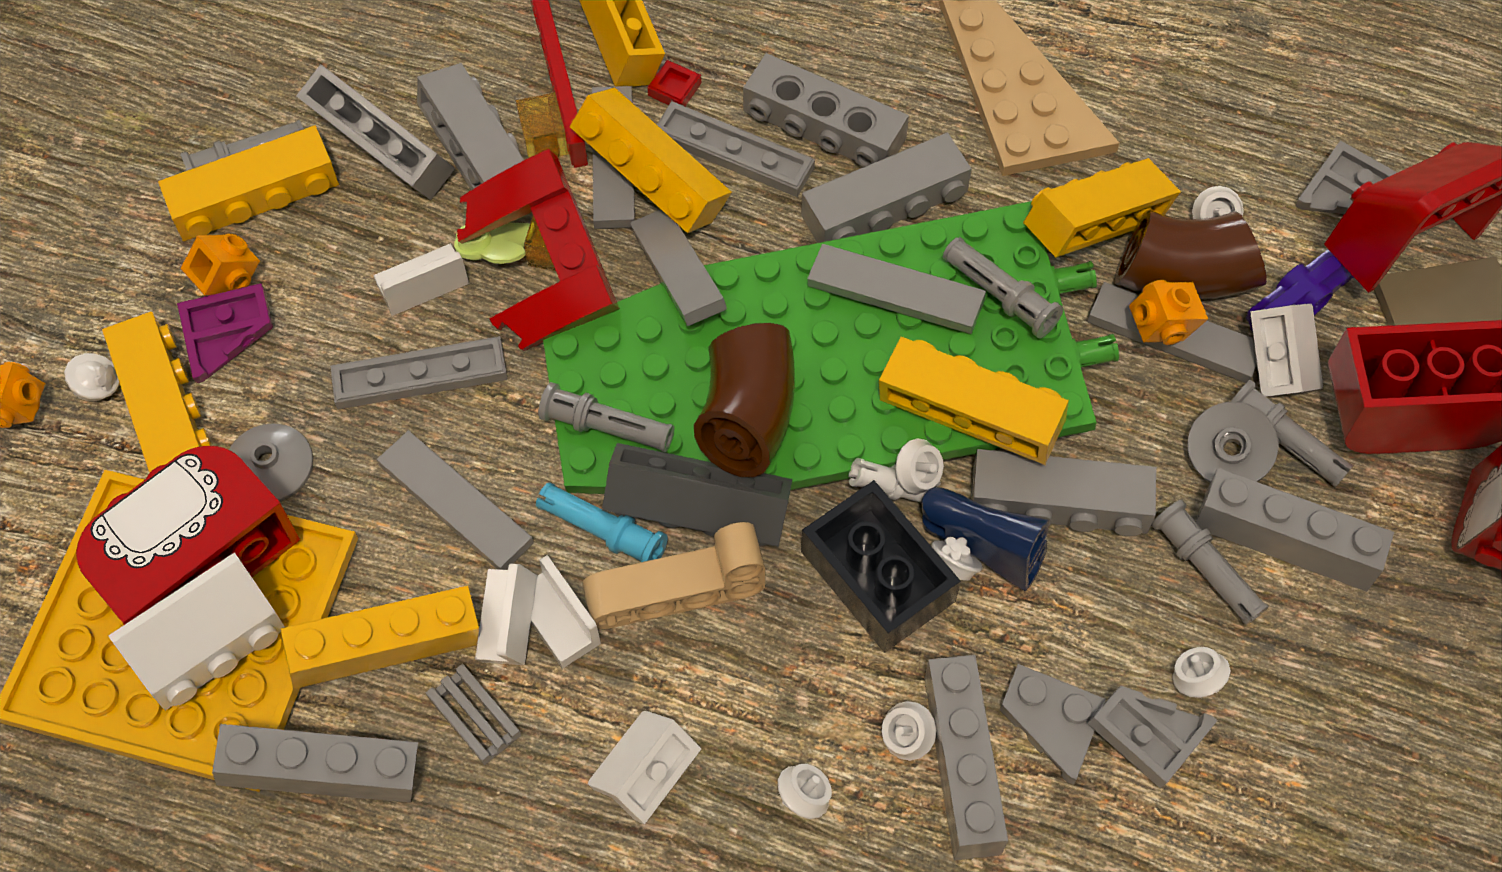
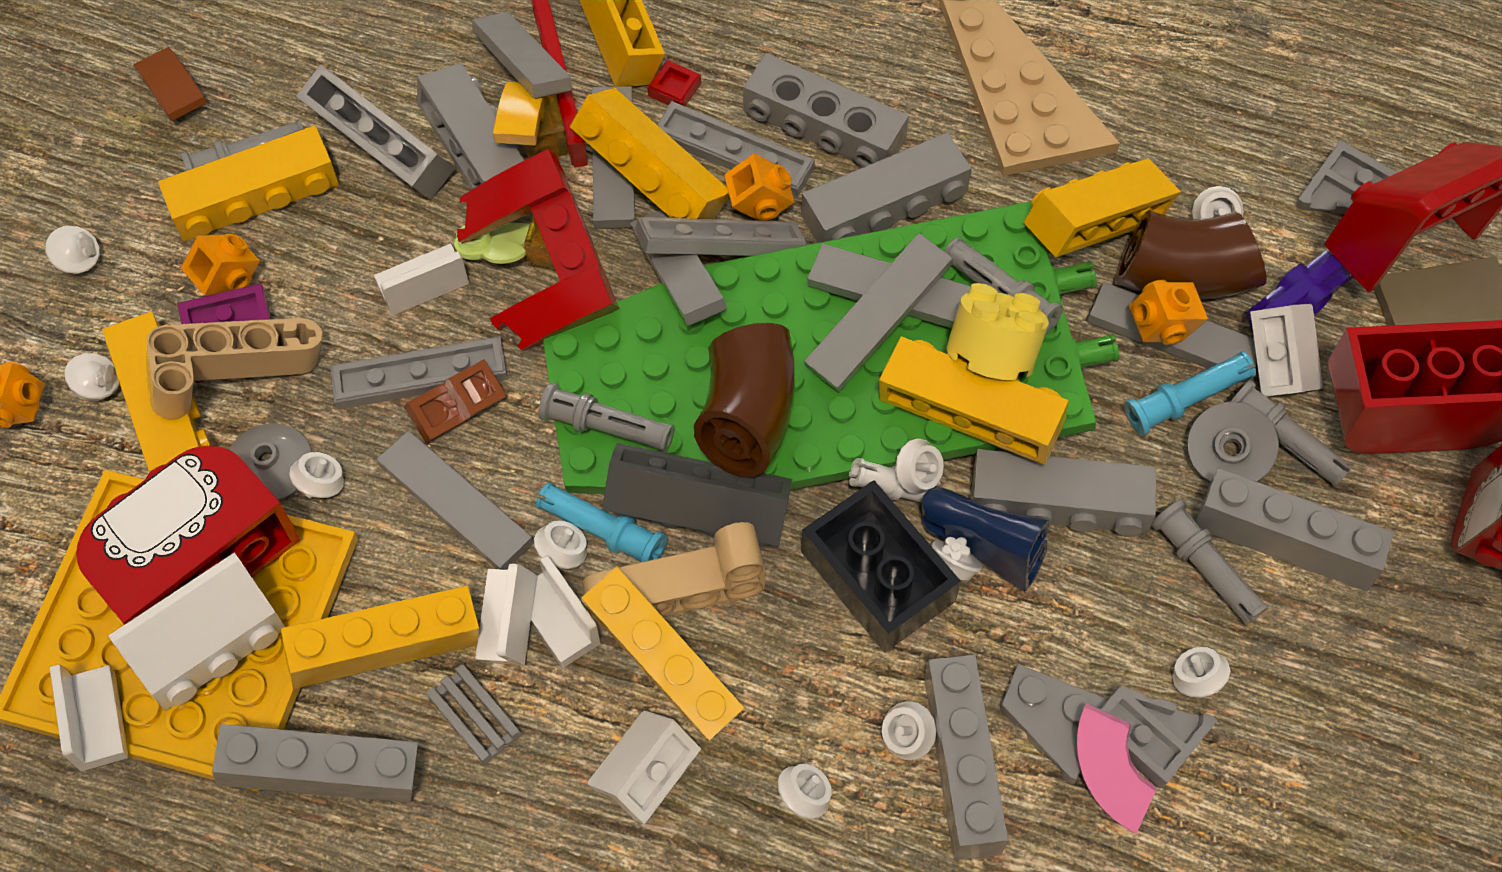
none -> white hat [45,226,99,274]
none -> white panel [50,664,129,771]
none -> dark orange slope [133,47,207,121]
none -> tan beam [146,318,322,419]
none -> white hat [289,452,344,498]
none -> dark orange slope [404,359,507,444]
none -> light grey tile [472,12,572,99]
none -> yellow slope [493,81,547,146]
none -> white hat [534,520,587,570]
none -> yellow brick [581,566,744,742]
none -> light grey tile [635,217,808,256]
none -> light orange brick [724,153,795,221]
none -> light grey tile [804,233,953,392]
none -> light yellow brick [946,283,1049,380]
none -> bright pink tile [1077,703,1157,834]
none -> medium azure pin [1124,351,1256,436]

